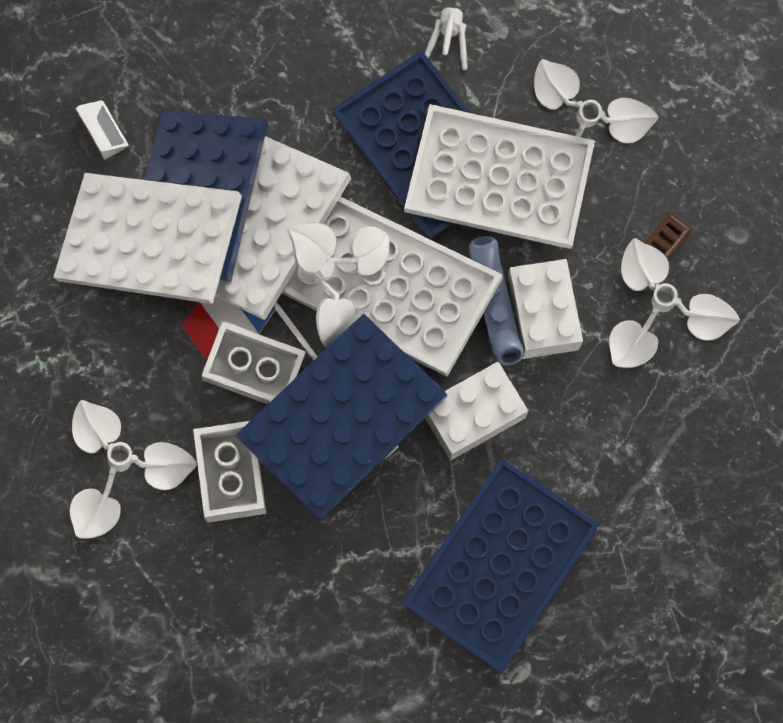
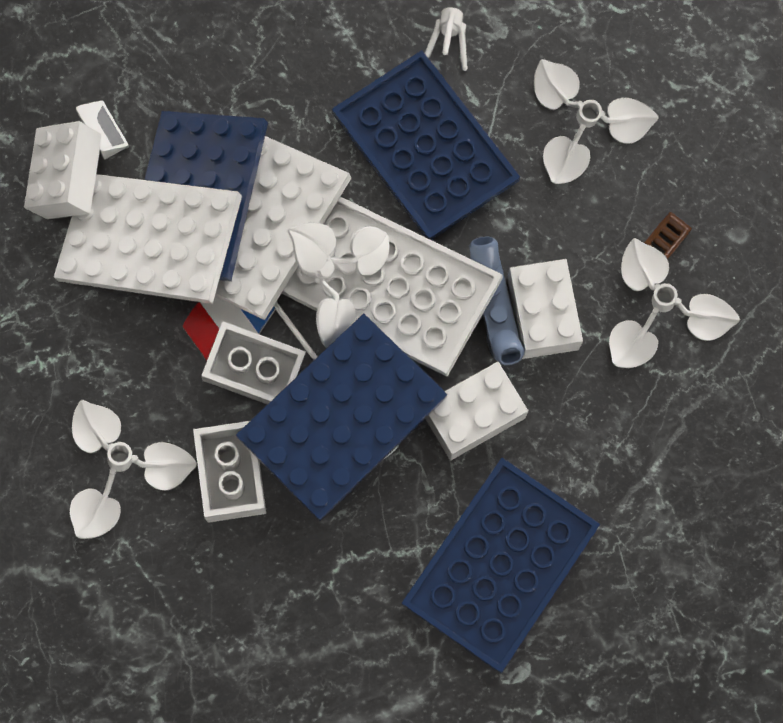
white plate [404,104,595,249] -> none
none -> white brick [24,121,102,219]

